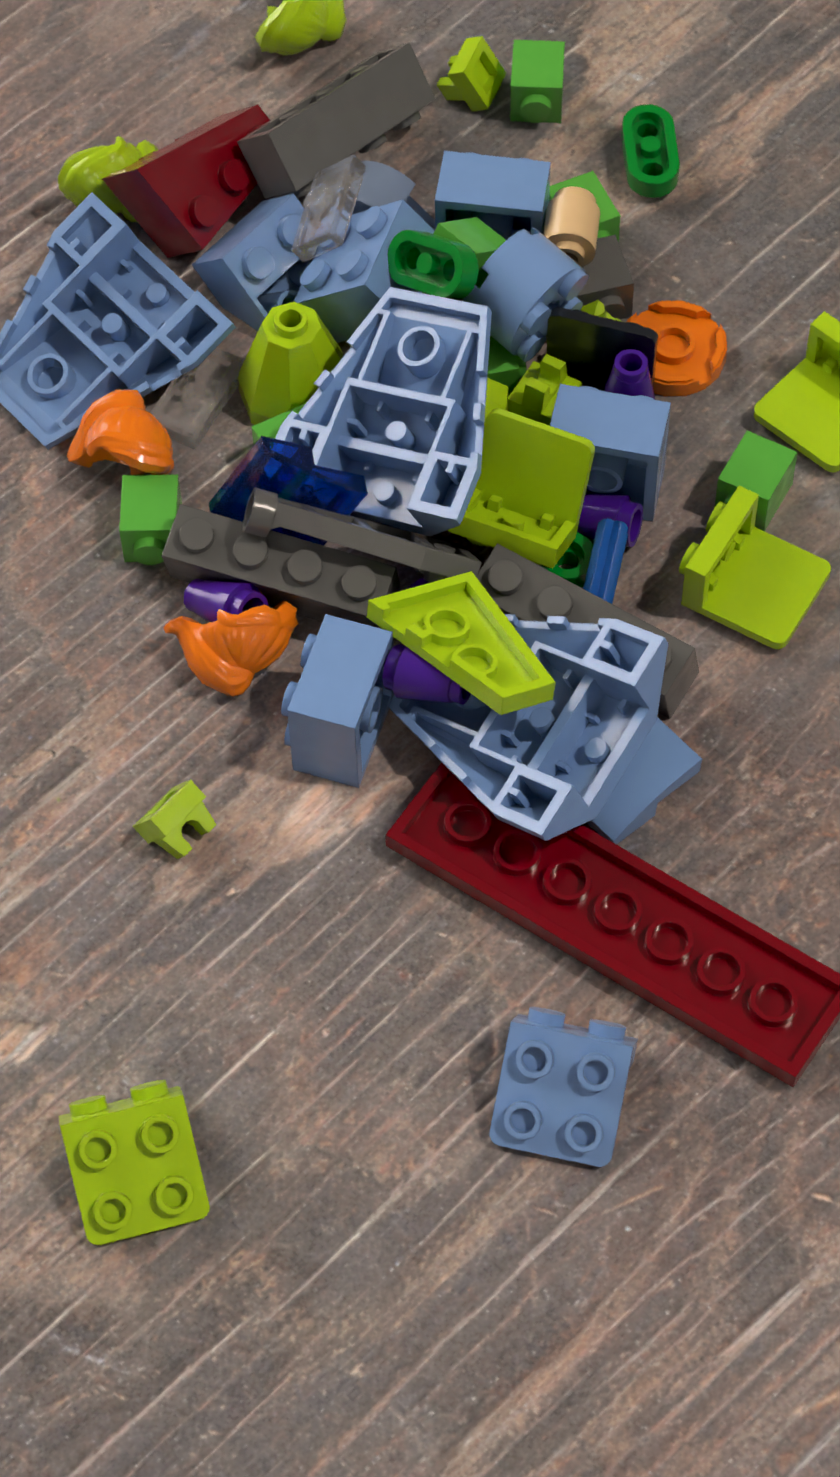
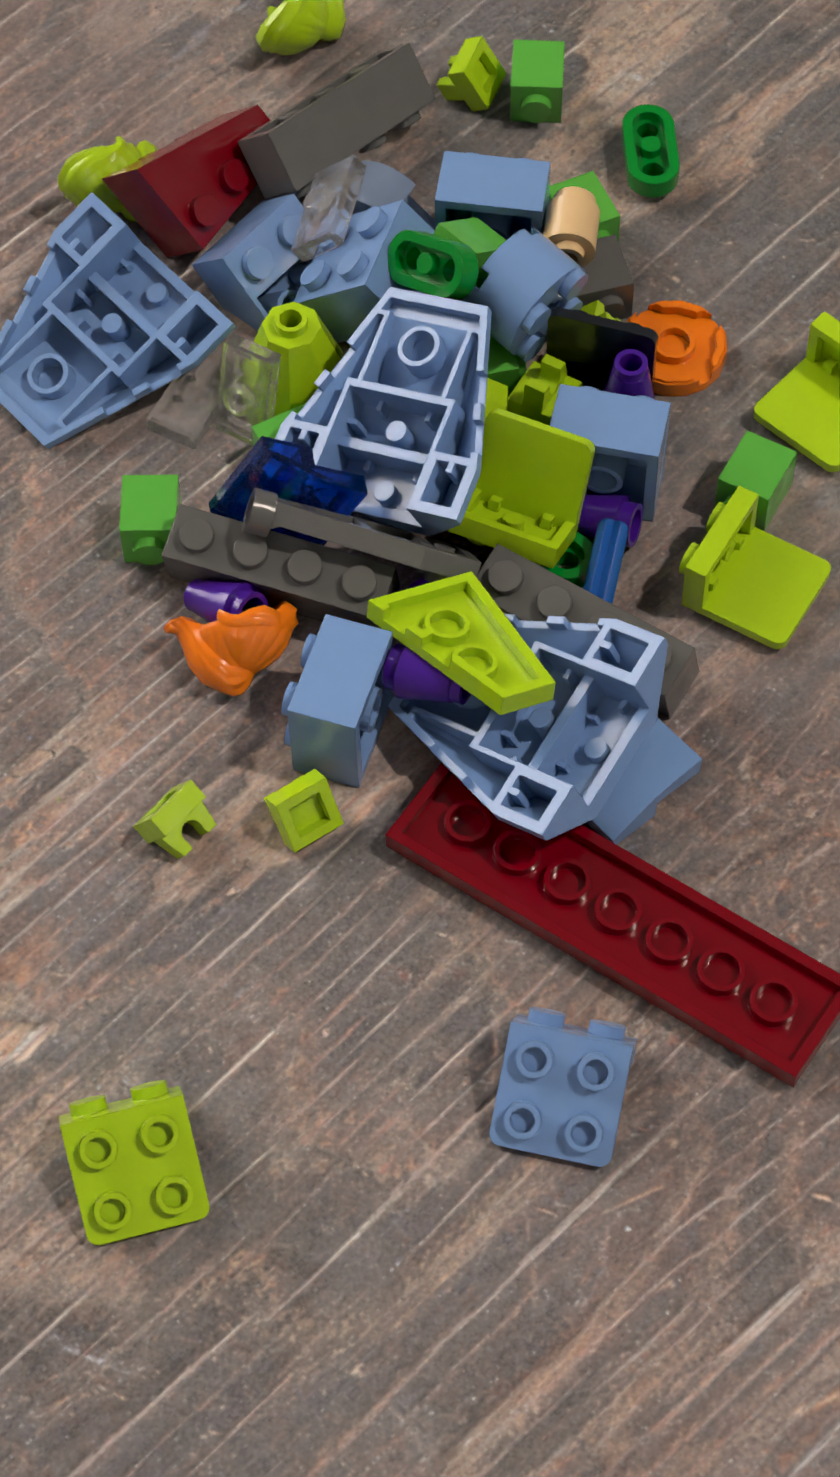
orange hair [67,389,174,475] -> none
none -> clear plate [214,333,281,447]
none -> lime tile [263,769,344,853]

